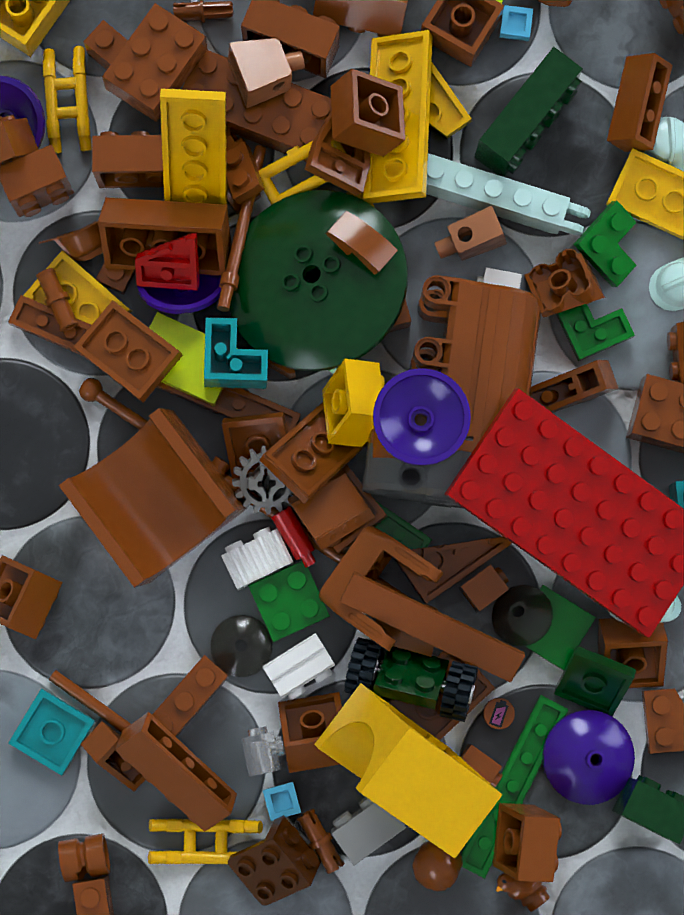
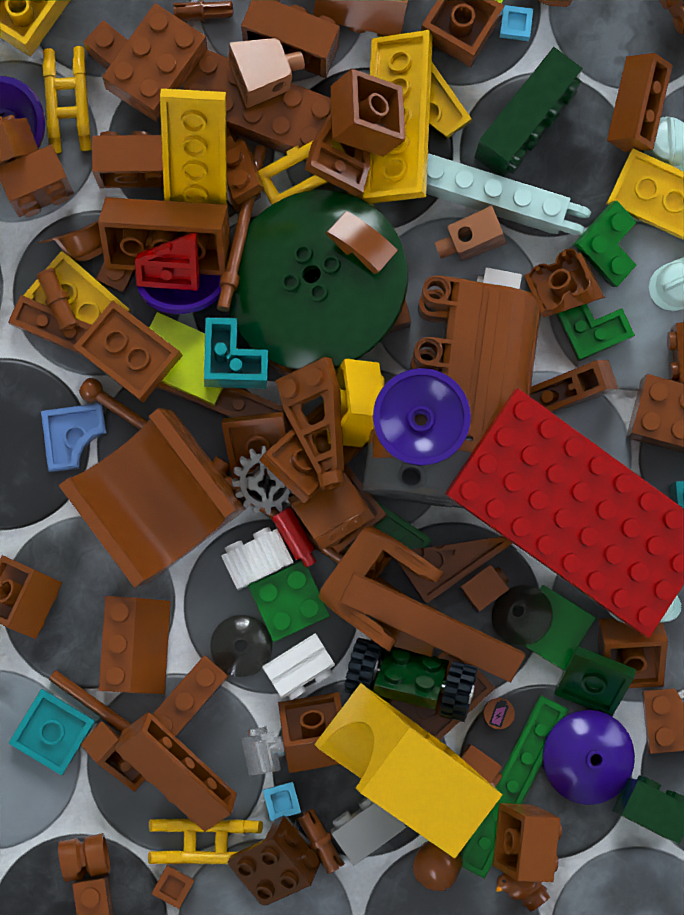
none -> medium blue tile [41,403,107,472]
none -> dark orange slope [99,596,171,694]
none -> dark orange plate [151,864,195,909]
none -> dark orange plate [276,357,346,491]

